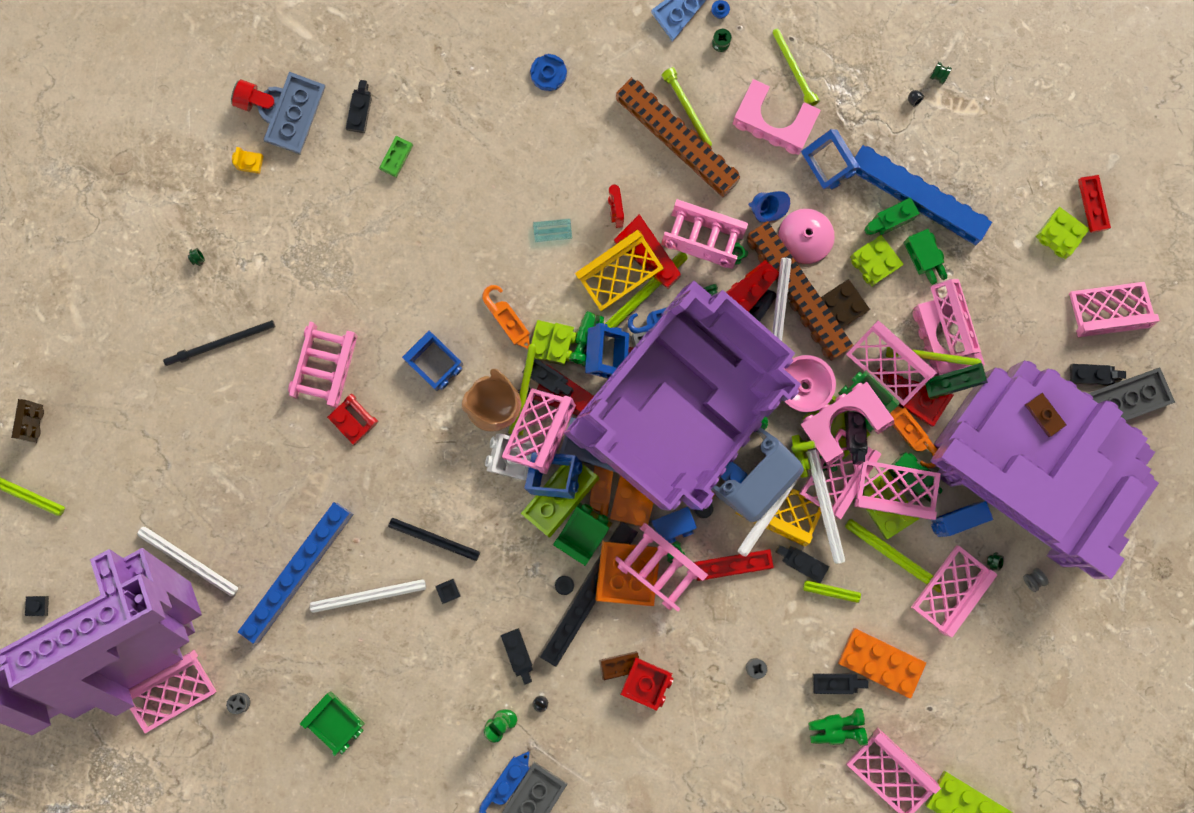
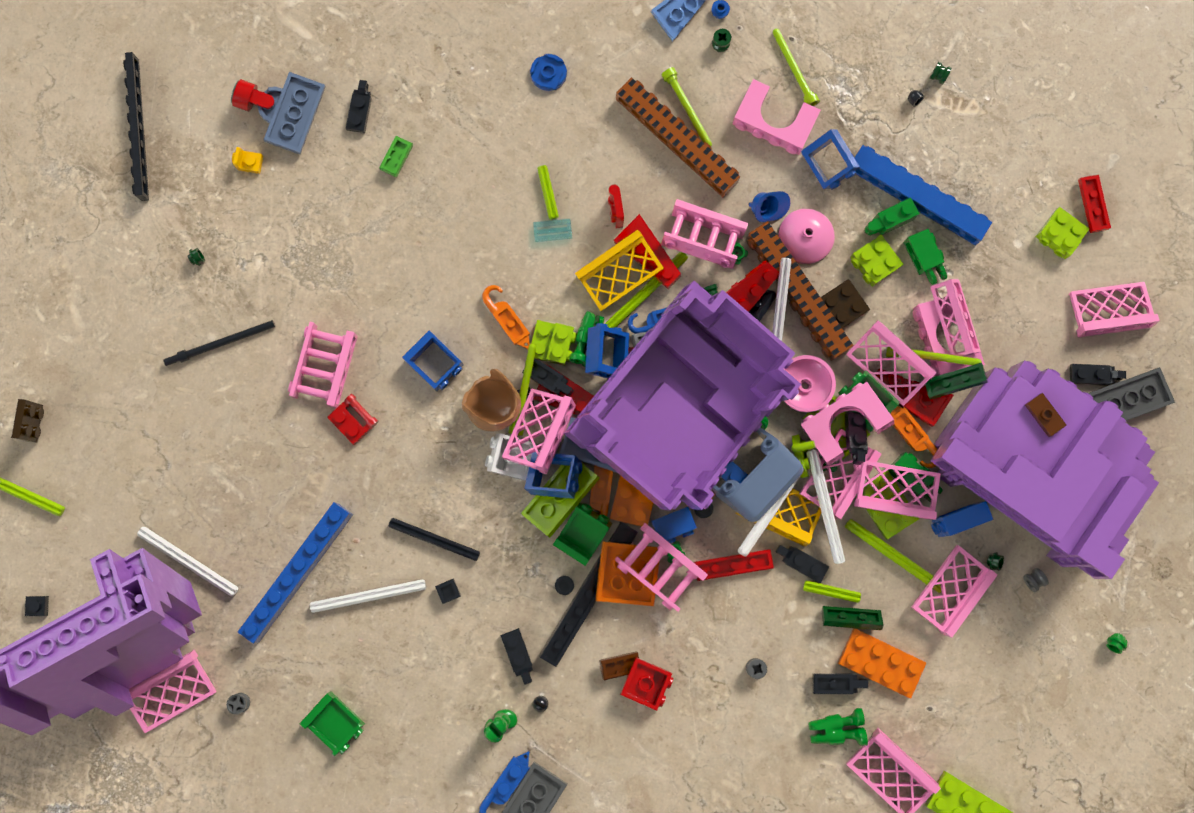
none -> black plate [123,52,149,201]
none -> lime axle [537,165,559,220]
none -> dark green plate [821,606,884,630]
none -> green plate [1106,633,1128,654]

